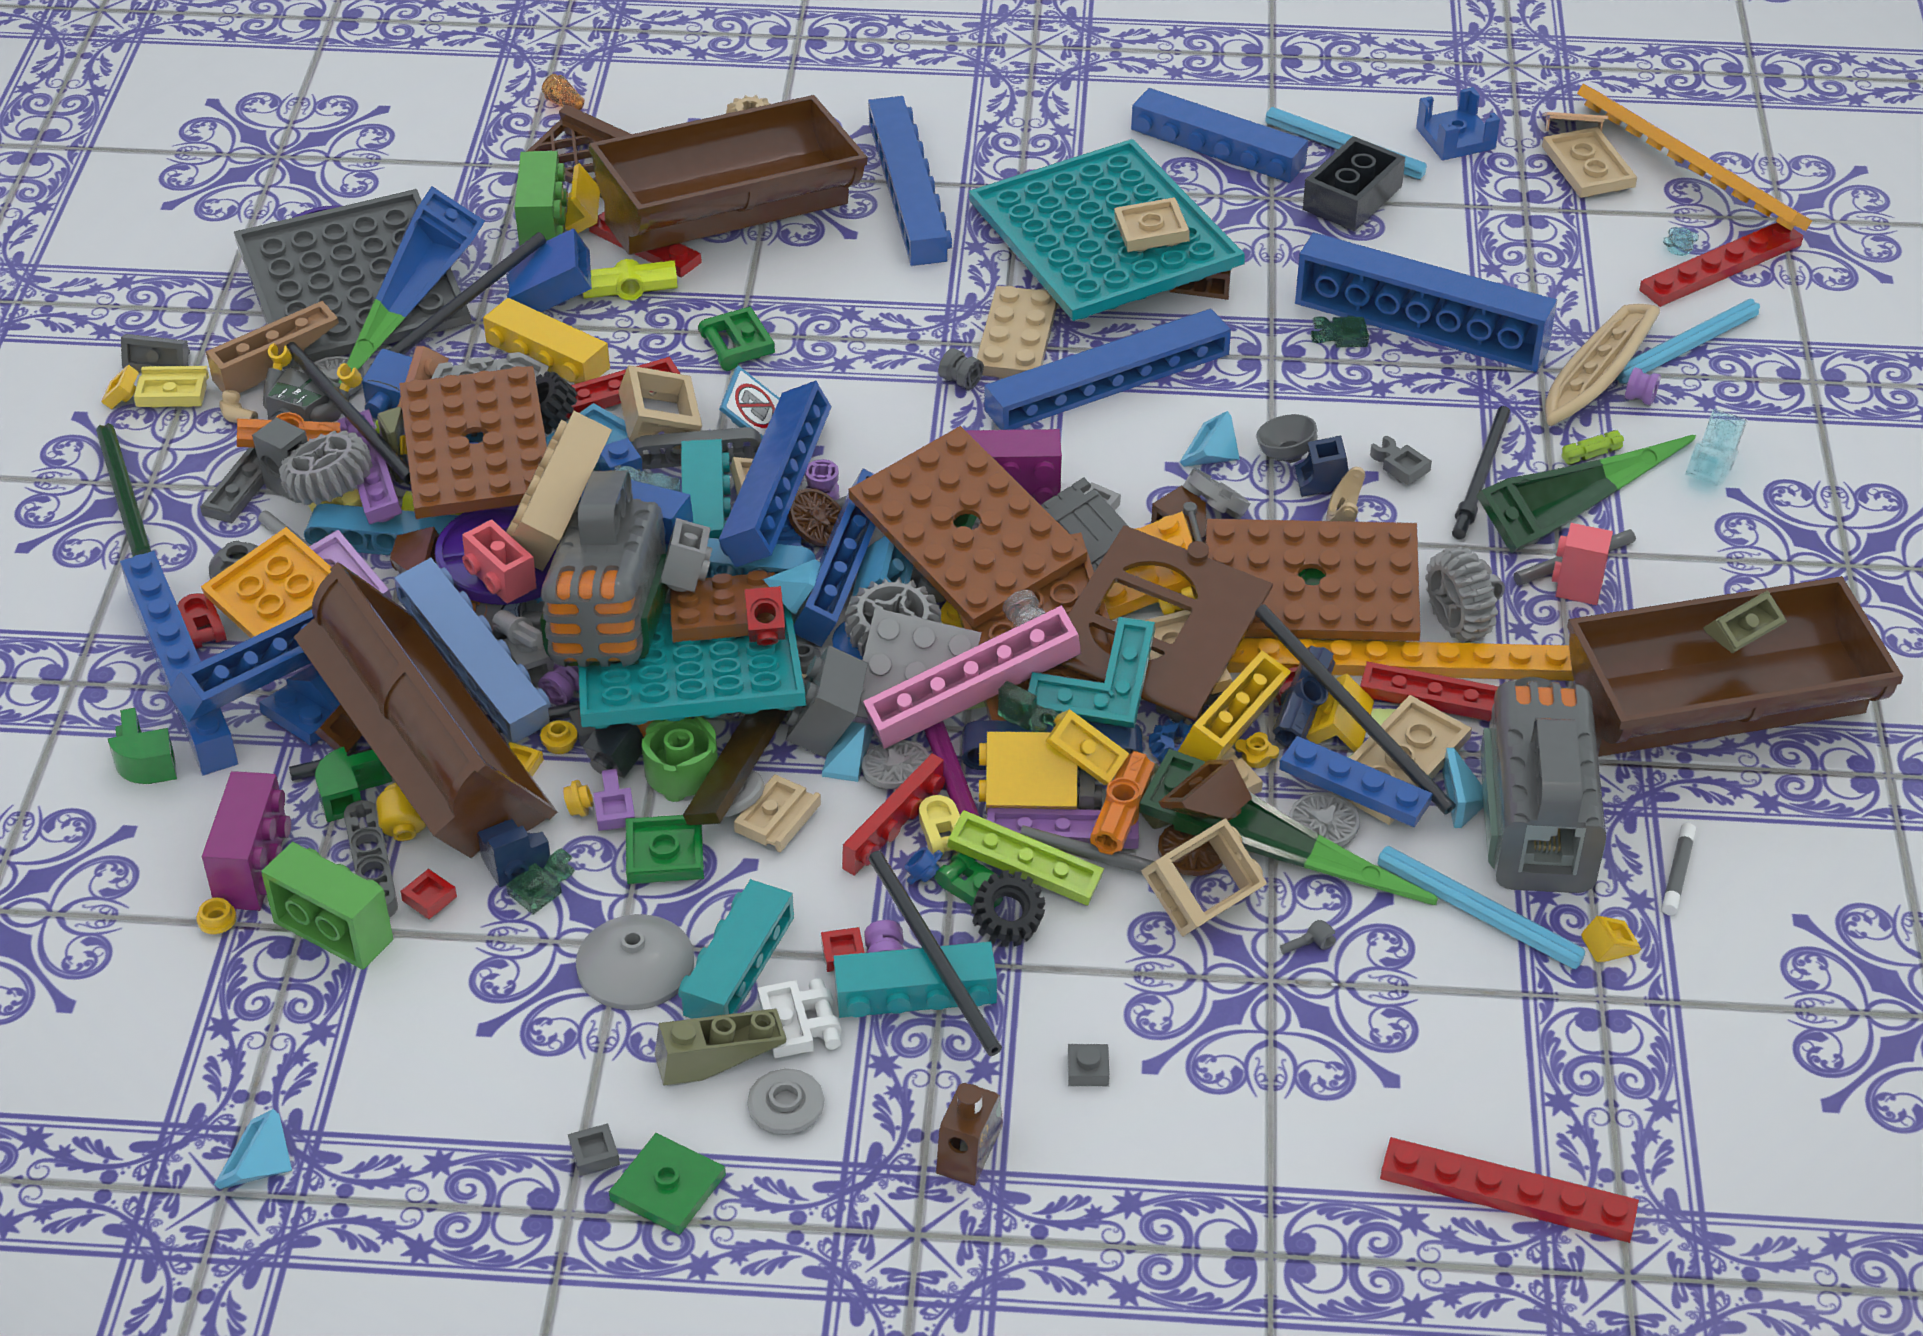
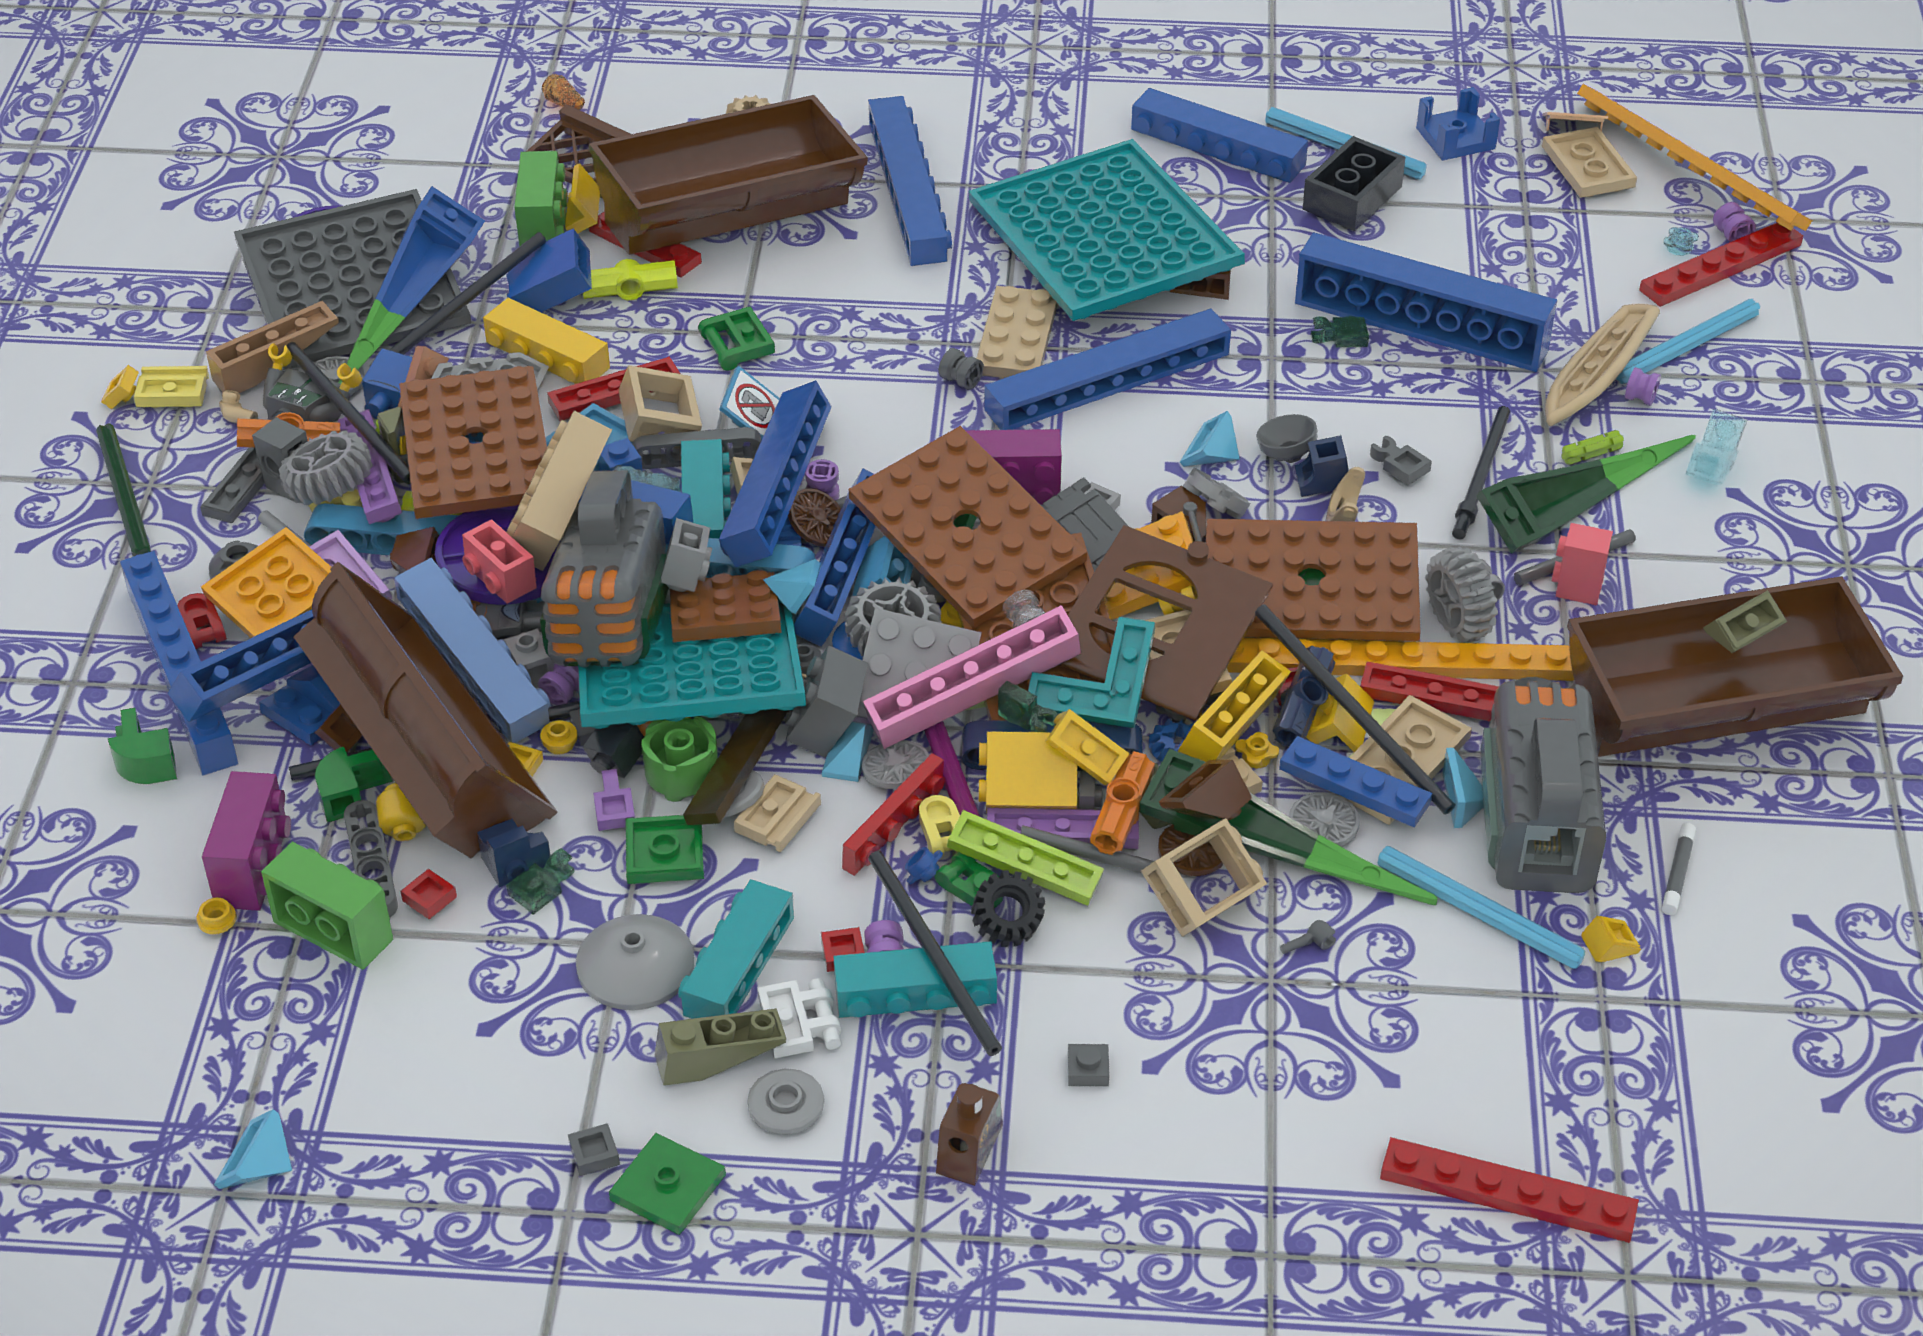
dark grey tile [121,334,190,370] -> none
light grey axle [492,610,543,651] -> none
black tyre [536,371,577,435] -> none
yellow plate [563,779,594,817] -> none
red brick [745,586,785,646] -> none
tan plate [1114,197,1190,252] -> none
none -> medium lavender wheel [1713,202,1756,242]

